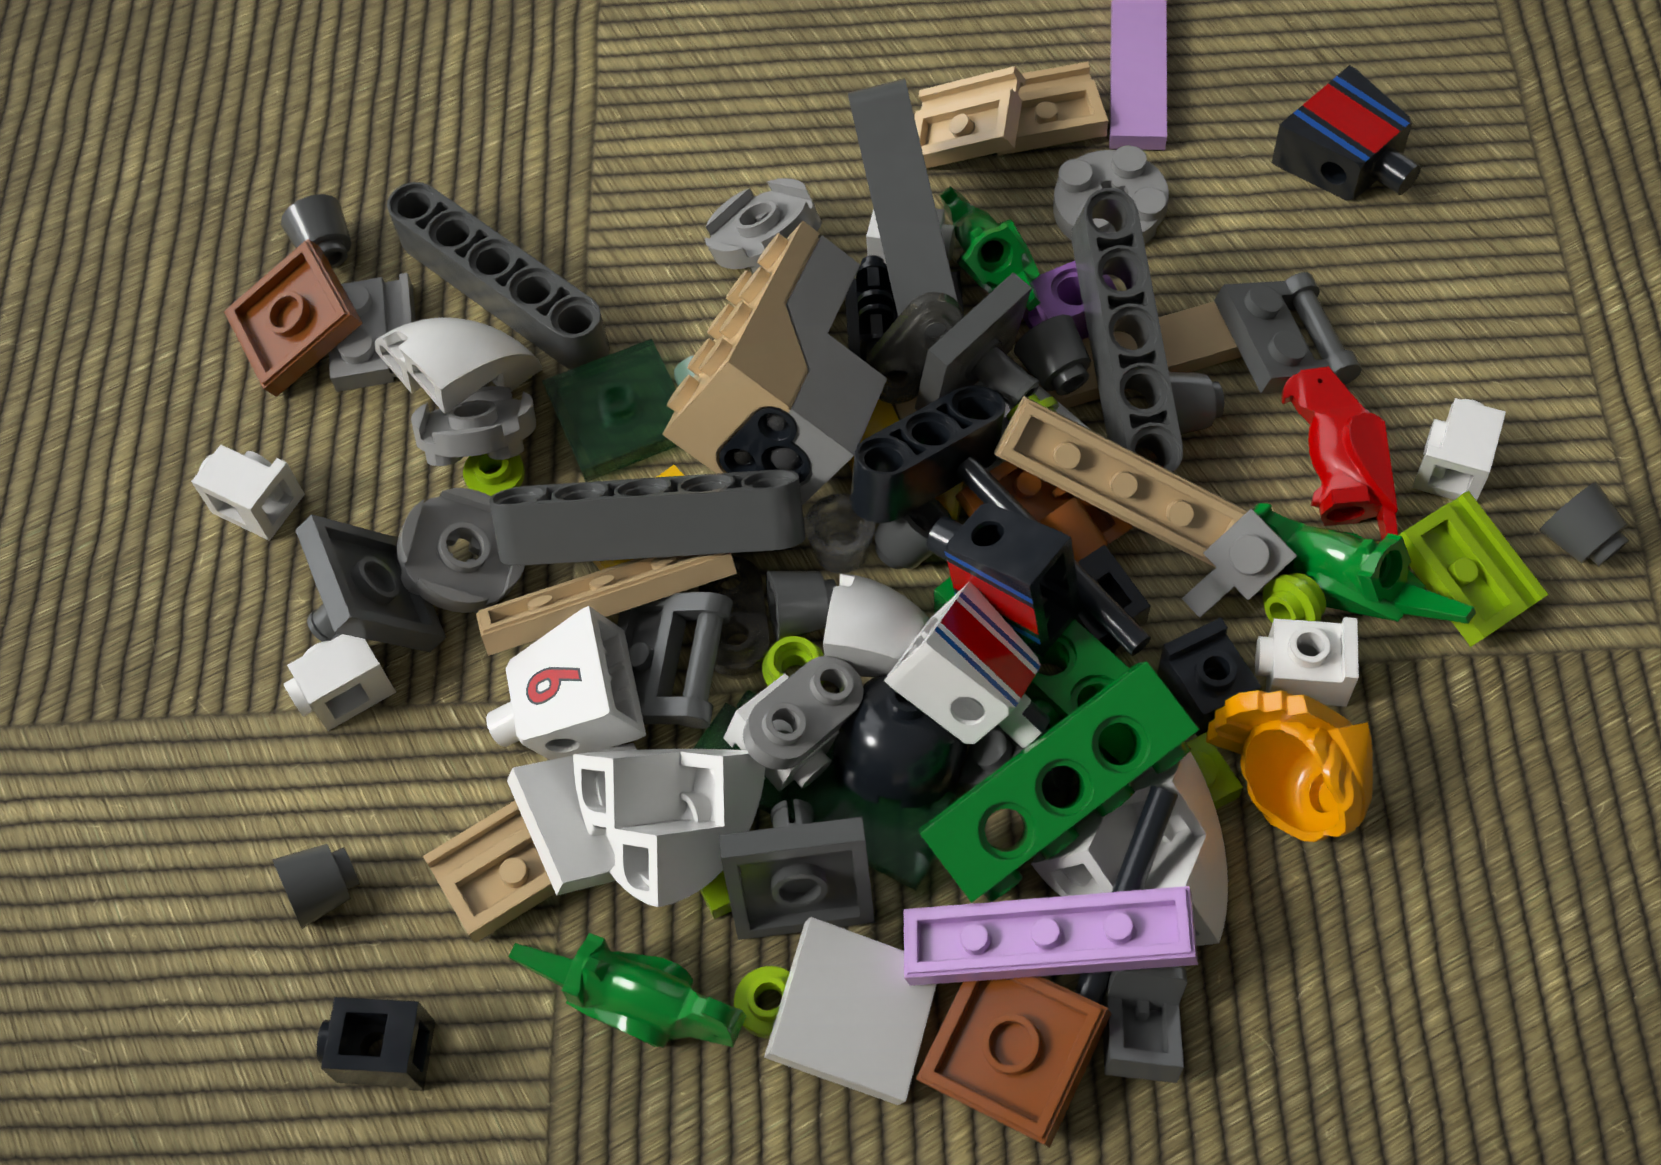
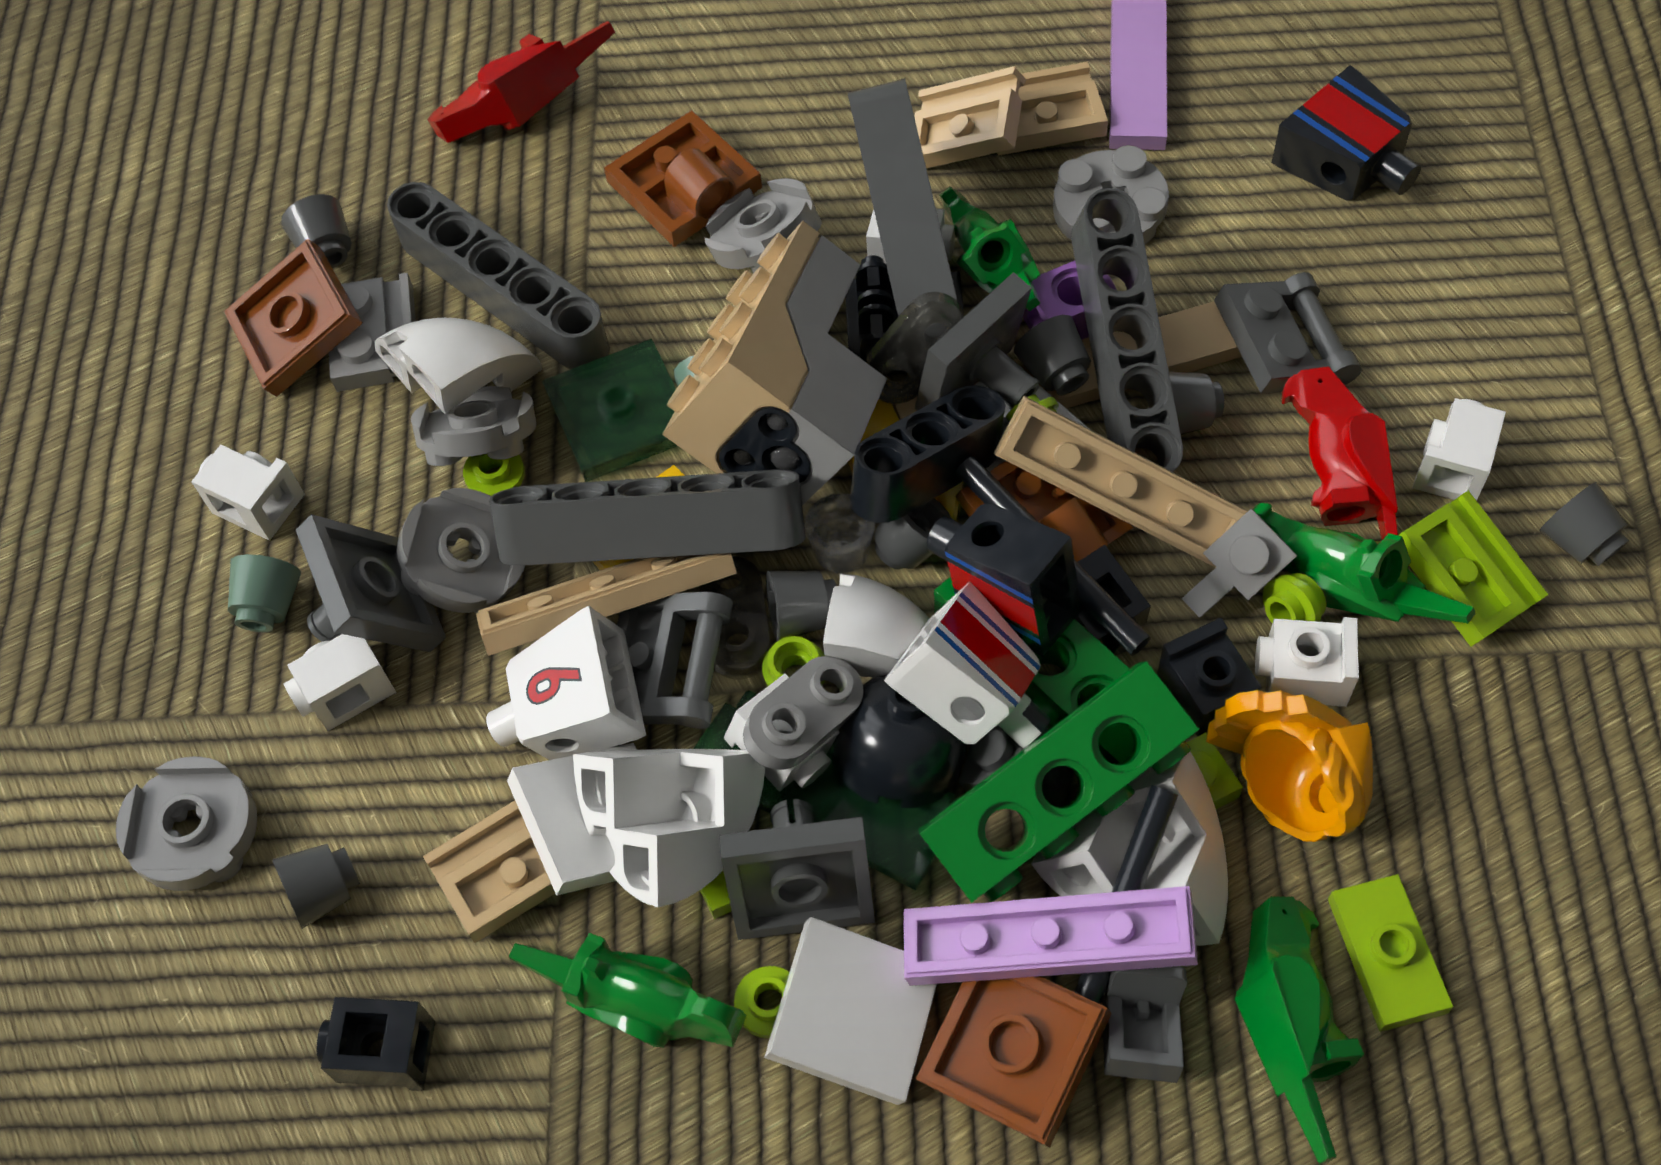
none -> light grey plate [116,756,257,891]
none -> sand green hat [228,554,301,632]
none -> red animal [427,21,616,143]
none -> dark orange plate [604,110,762,247]
none -> green animal [1235,896,1364,1164]
none -> lime plate [1327,874,1453,1032]

